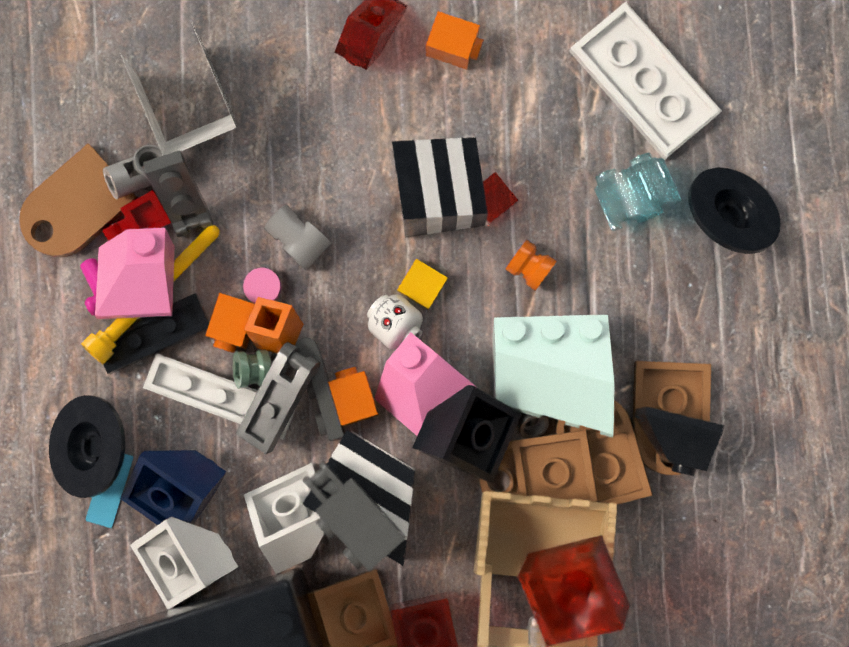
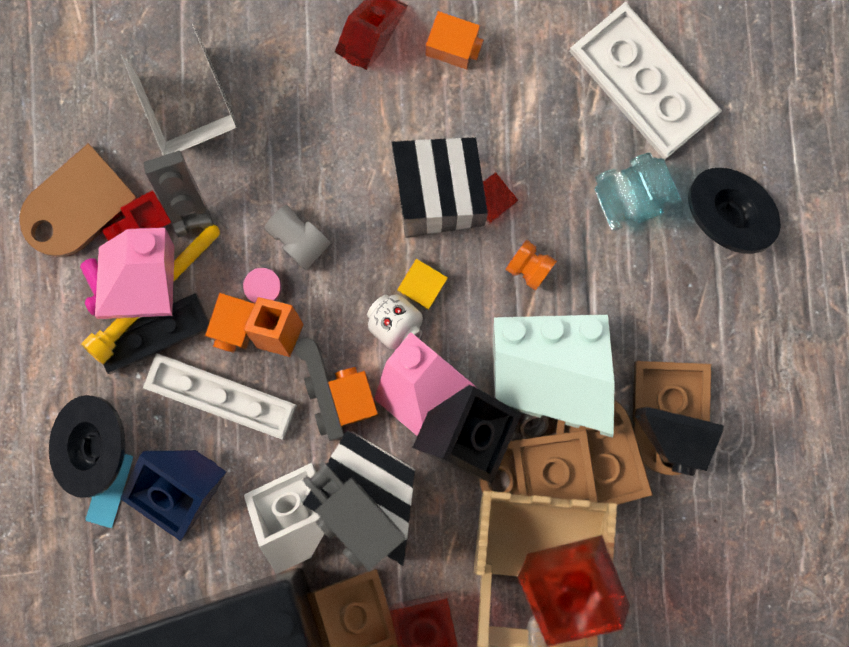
light grey piece [103,144,163,199] -> none
white slope [130,517,238,609] -> none
sand green wheel [233,349,271,389] -> none
plate [236,342,321,454] -> none

